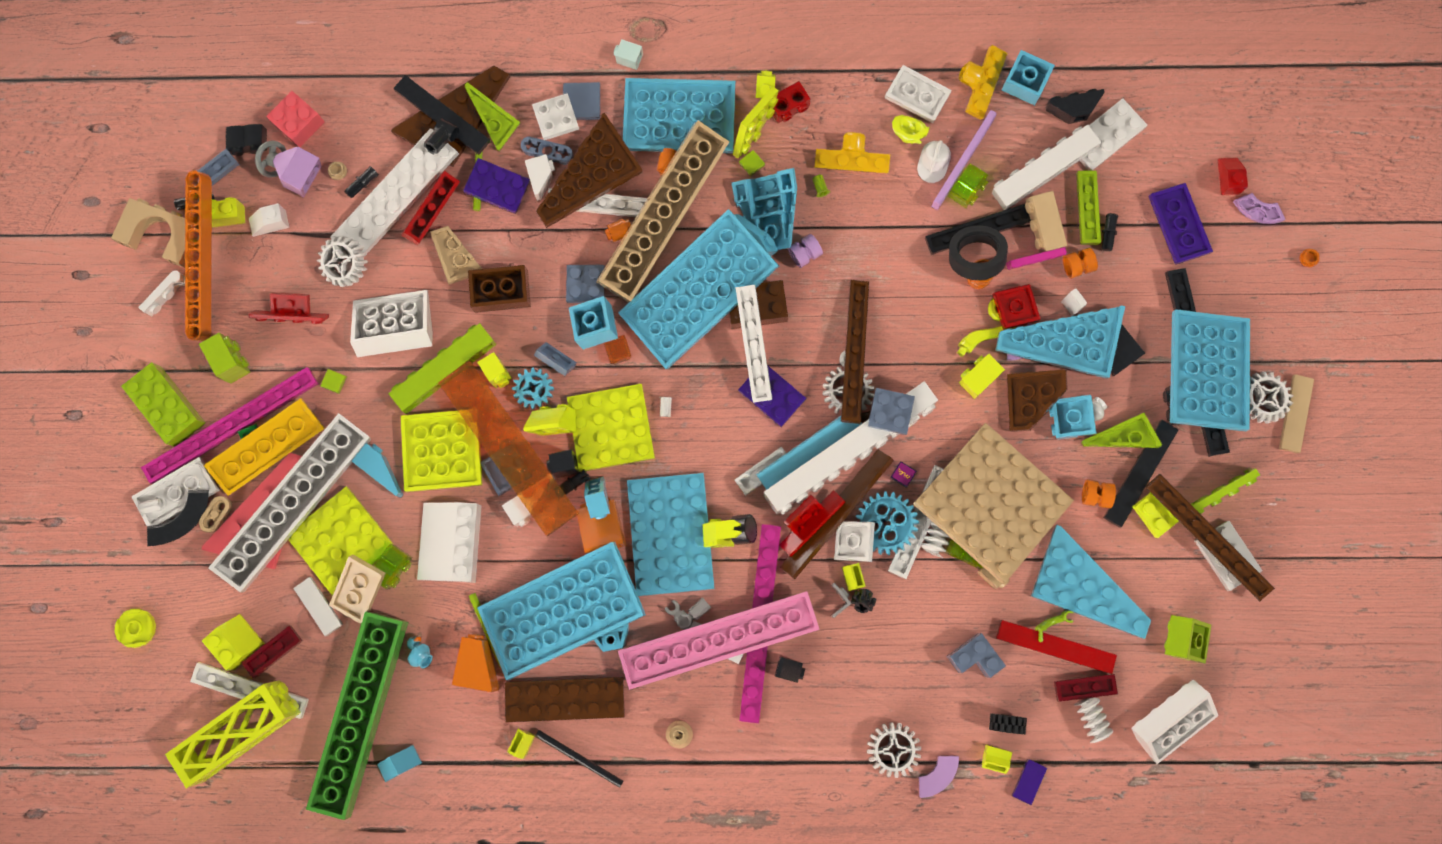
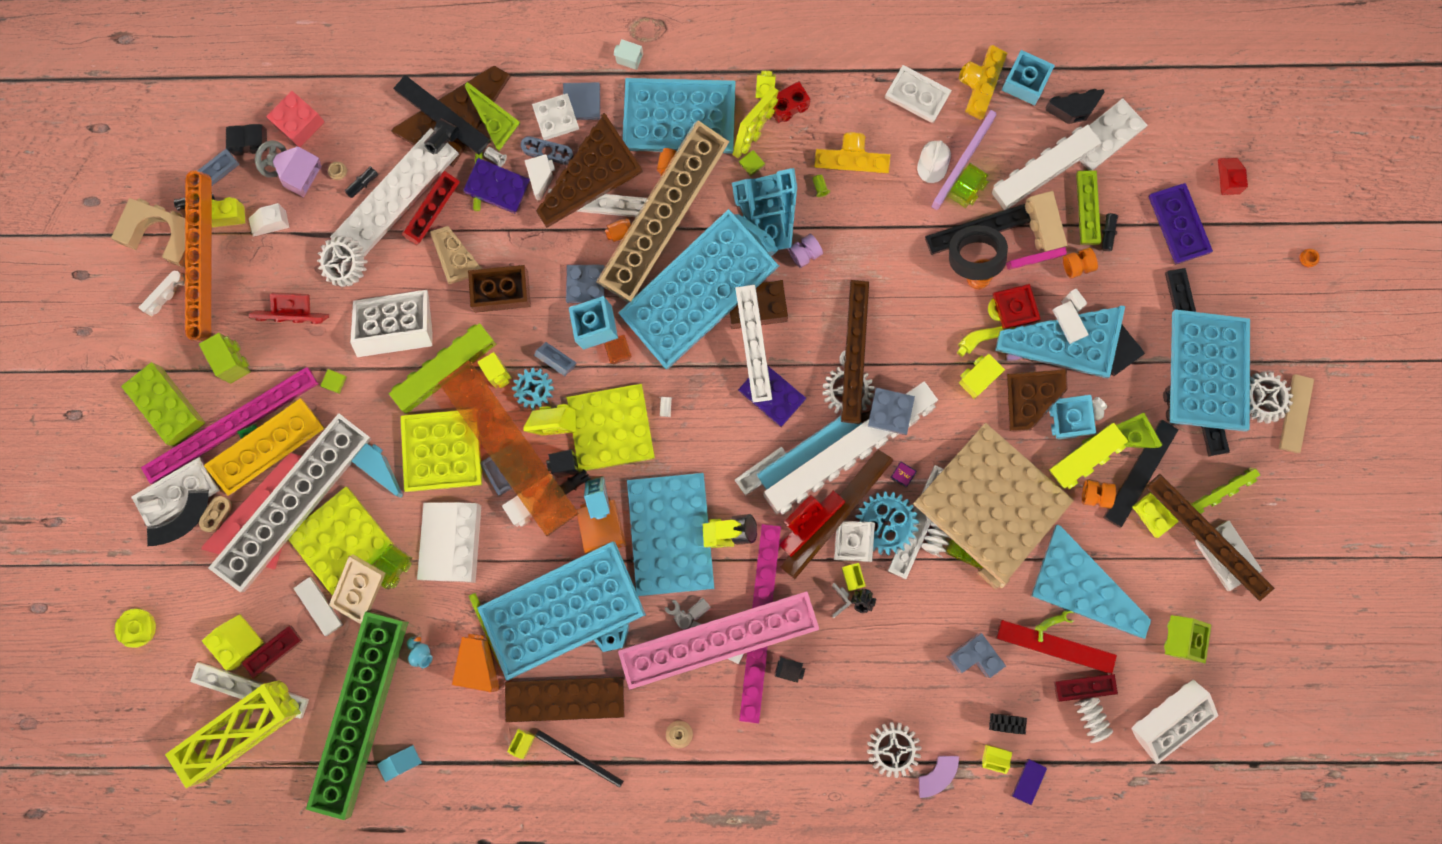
neon yellow hat [892,115,929,144] -> none
lavender tile [1233,193,1285,224] -> none
none -> white piece [484,147,507,167]
none -> neon yellow brick [1049,423,1128,489]
none -> white tile [1052,301,1089,344]

